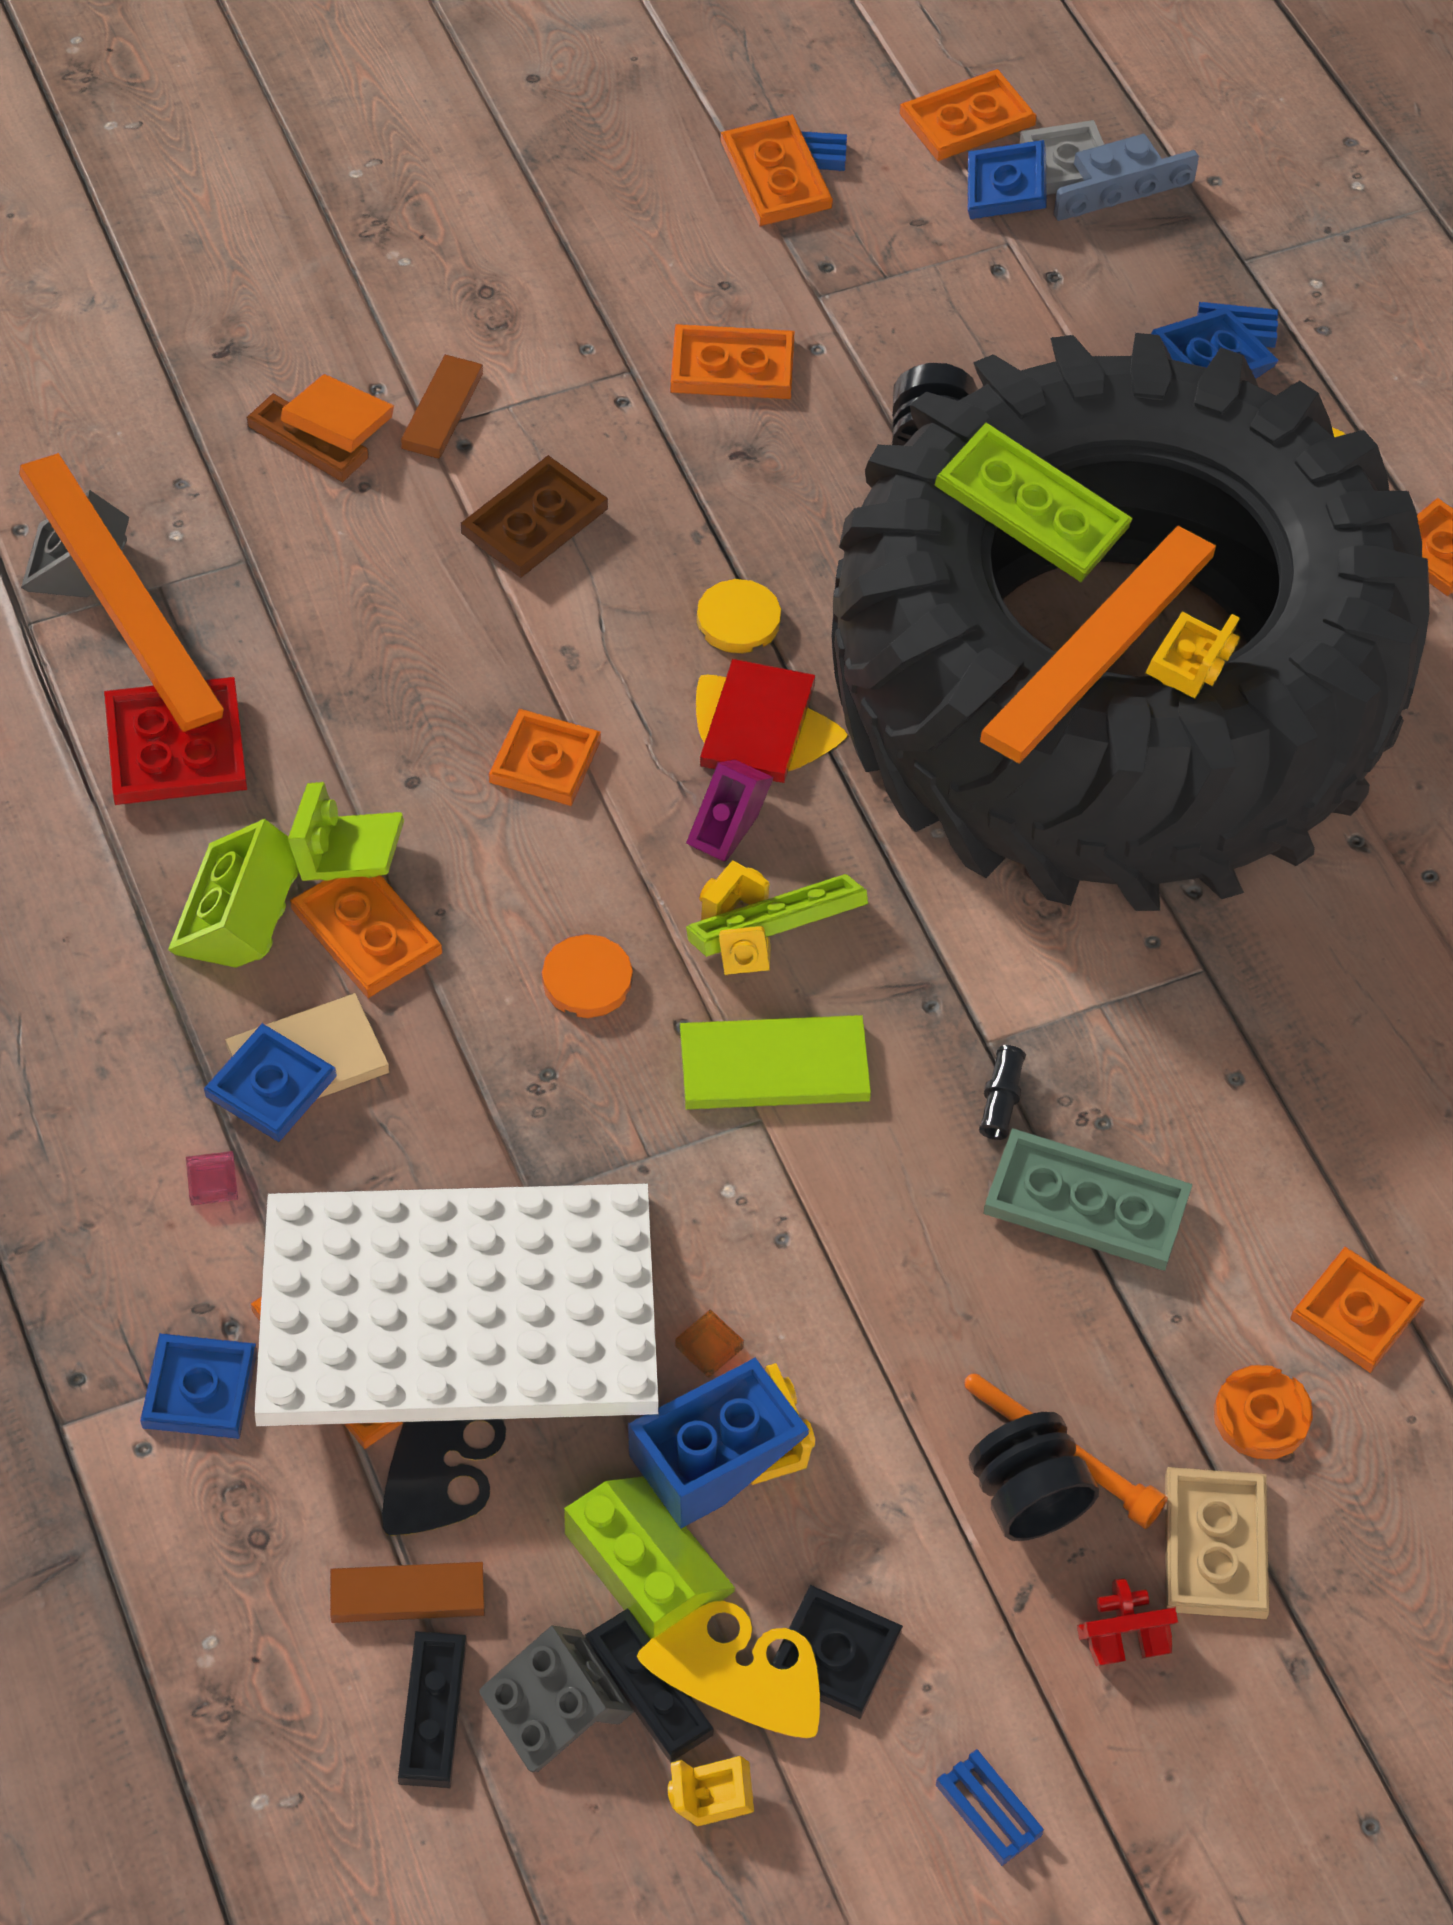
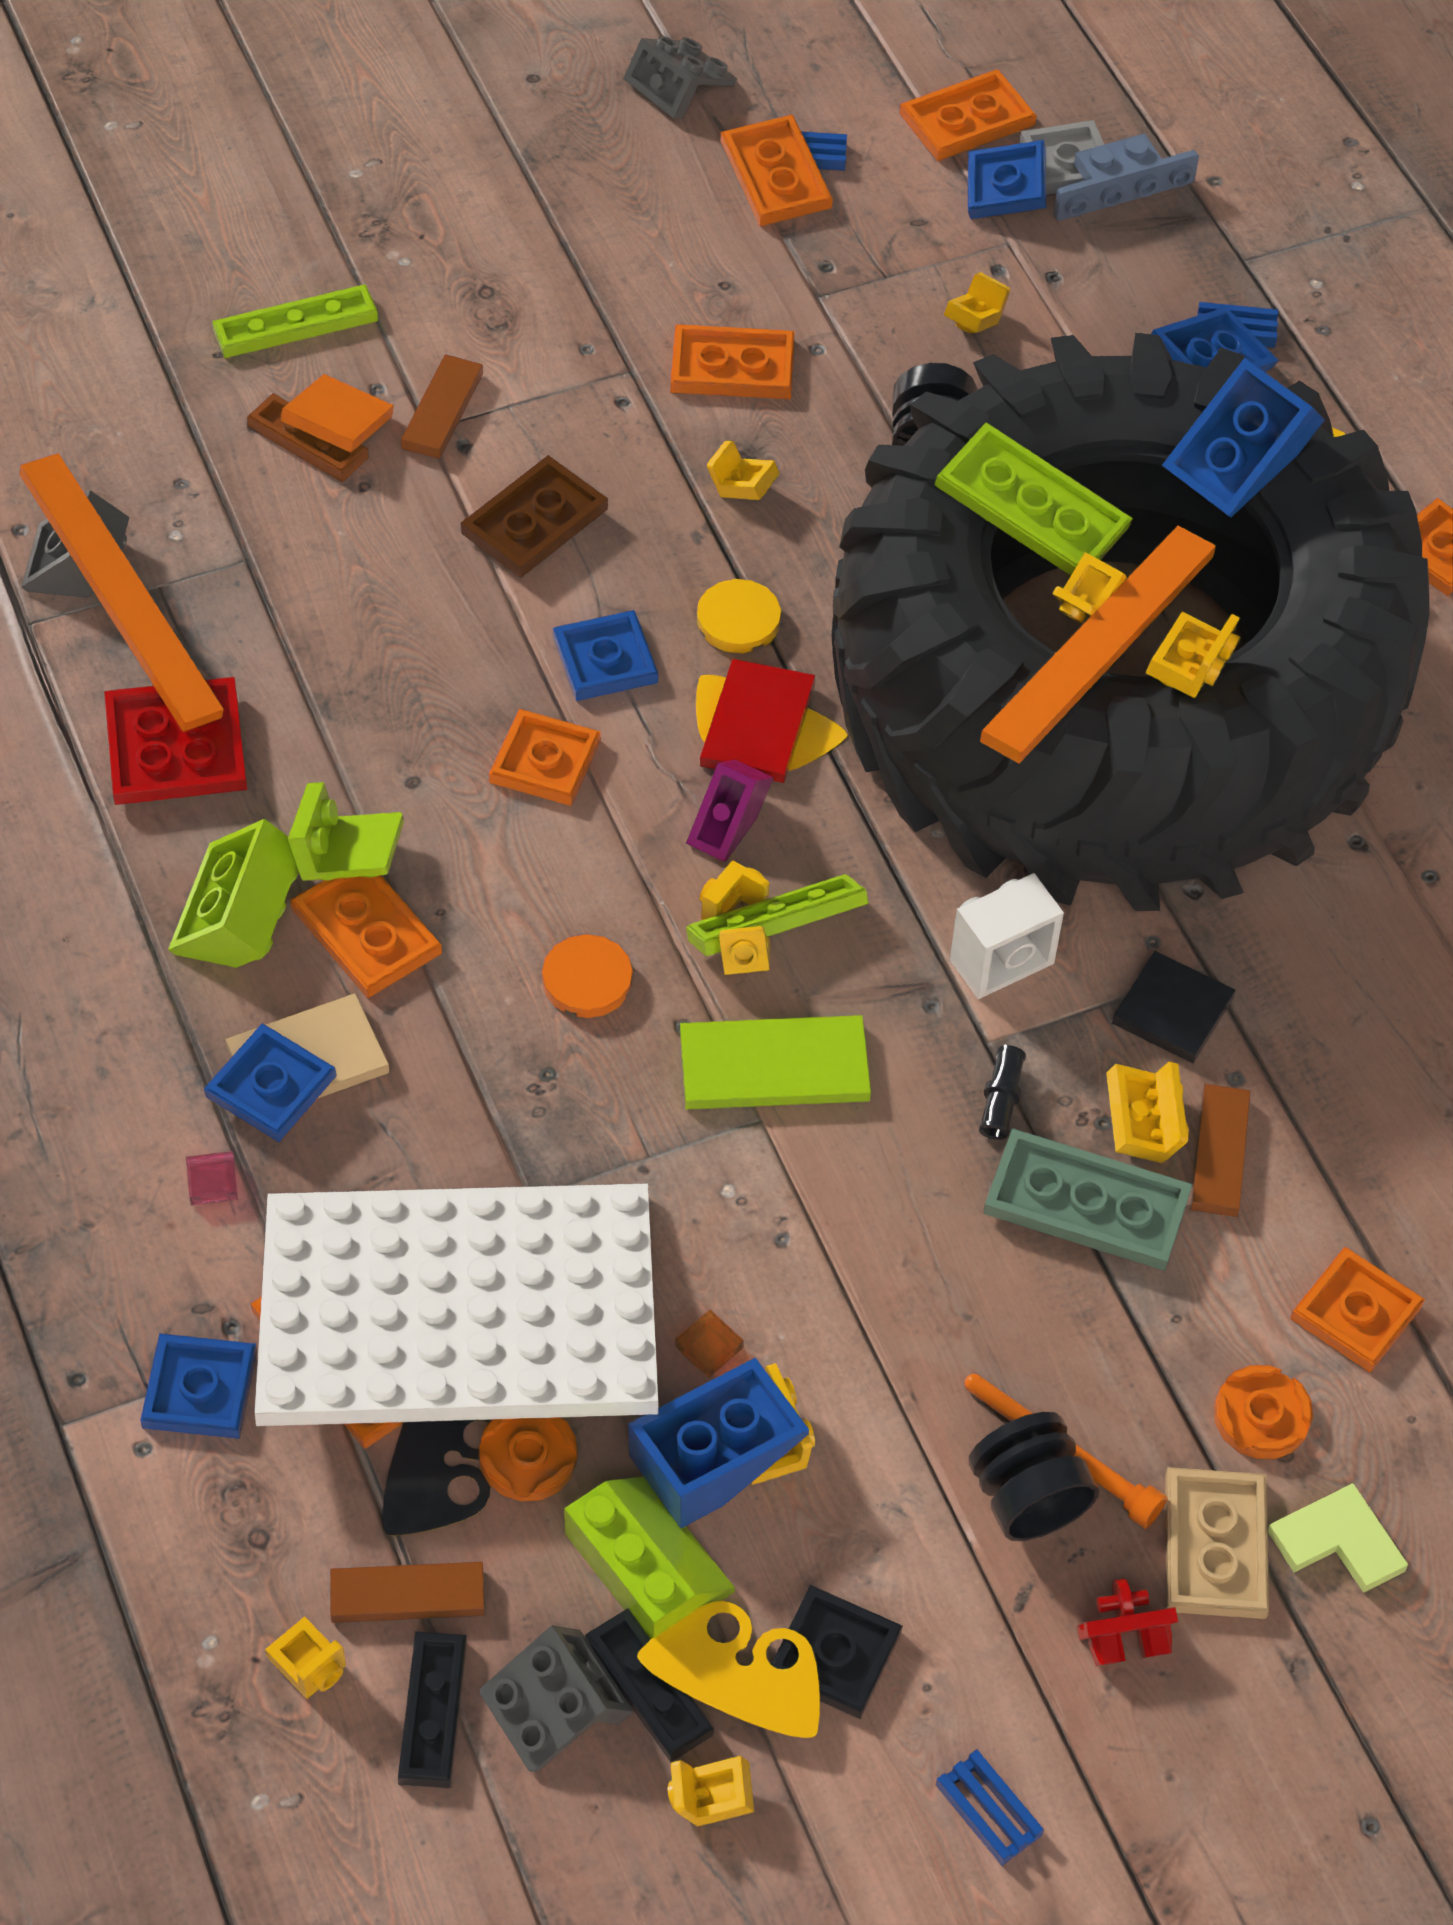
none -> lime tile [212,284,378,359]
none -> yellow bracket [265,1616,346,1699]
none -> orange tile [479,1417,577,1502]
none -> blue tile [553,610,658,701]
none -> dark grey bracket [623,36,737,119]
none -> yellow bracket [707,441,780,500]
none -> yellow bracket [944,272,1010,333]
none -> white brick [950,873,1064,999]
none -> yellow bracket [1052,552,1127,624]
none -> yellow bracket [1106,1062,1189,1163]
none -> black tile [1112,951,1236,1063]
none -> blue slope [1162,358,1325,517]
none -> dark orange tile [1190,1084,1251,1217]
none -> yellowish green tile [1267,1483,1408,1593]

